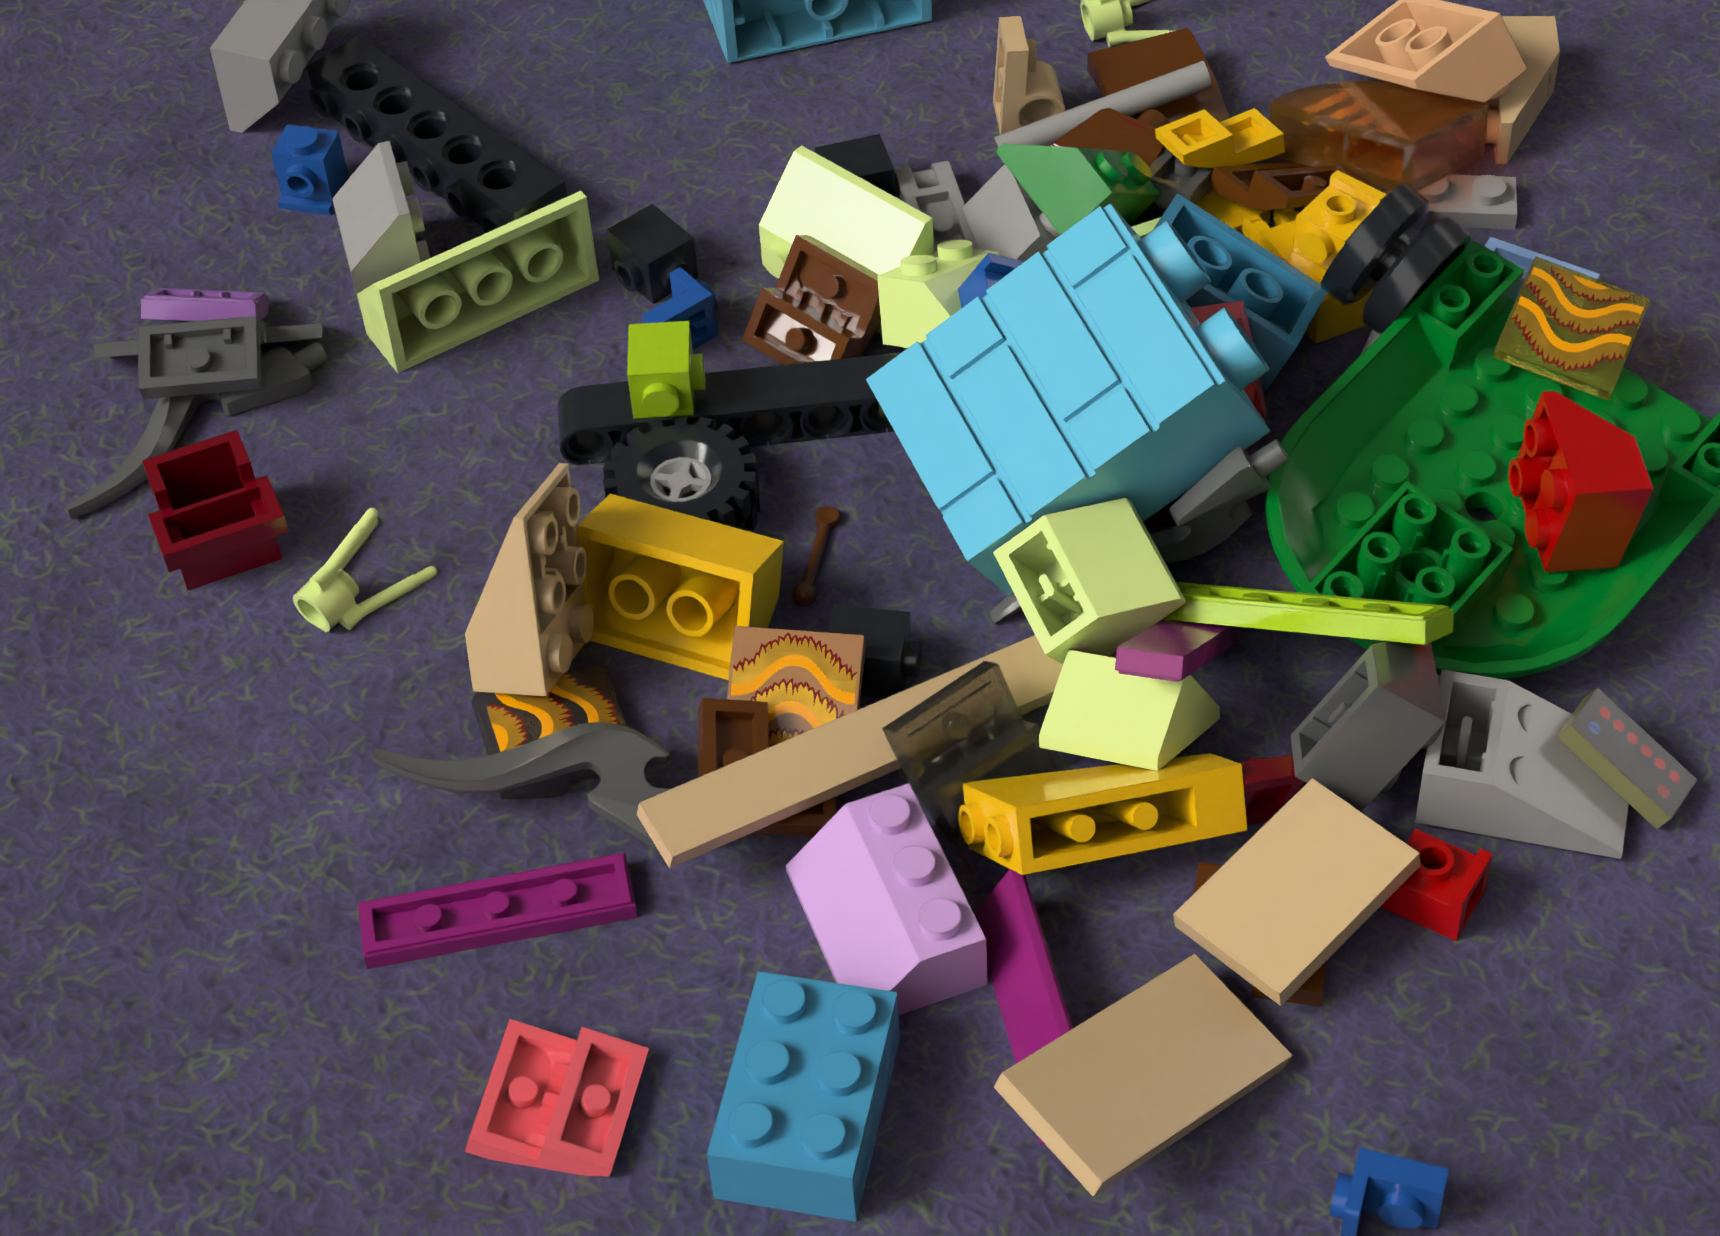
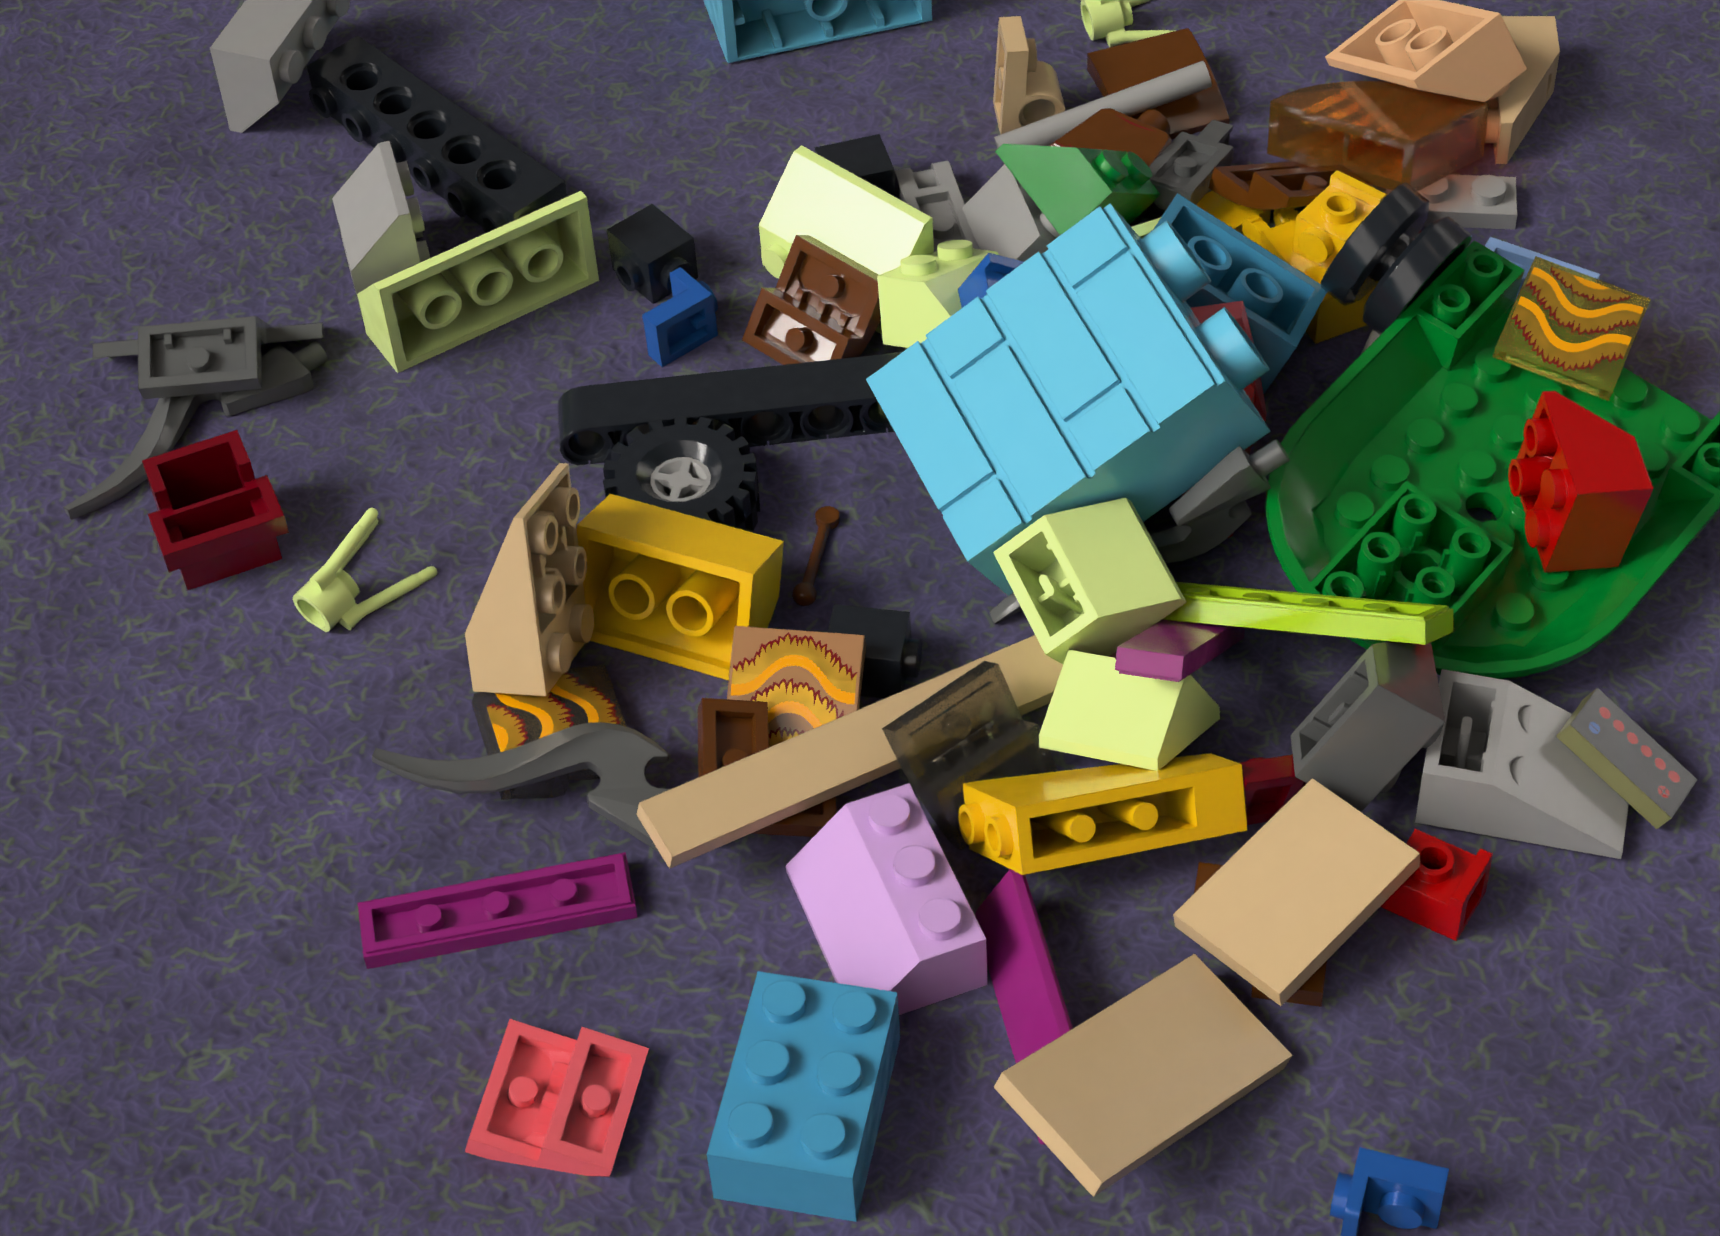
medium lavender plate [141,288,269,322] -> none
blue brick [271,124,349,216] -> none
lime brick [627,321,705,418] -> none
yellow slope [1155,108,1285,168] -> none

